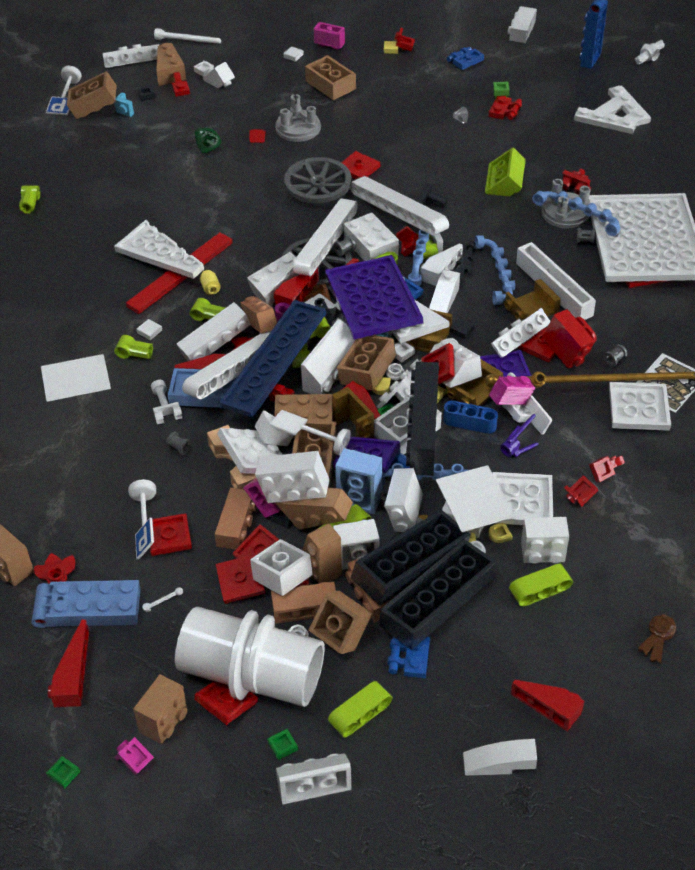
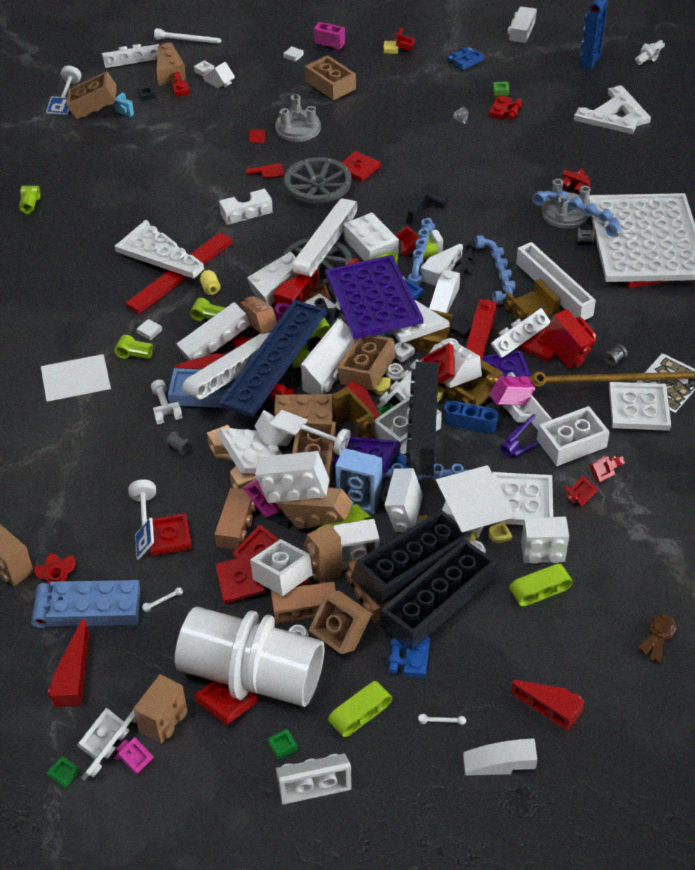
dark green piece [195,127,221,153] -> none
dark grey bush [333,236,356,256] -> none
white beam [350,176,449,236] -> none
lime slope [485,147,525,196] -> none
none -> white bracket [77,708,136,781]
none -> white arch [219,189,273,225]
none -> red piece [246,163,285,178]
none -> white hinge [419,714,466,725]
none -> red slope [466,299,497,359]
none -> white brick [537,406,609,466]

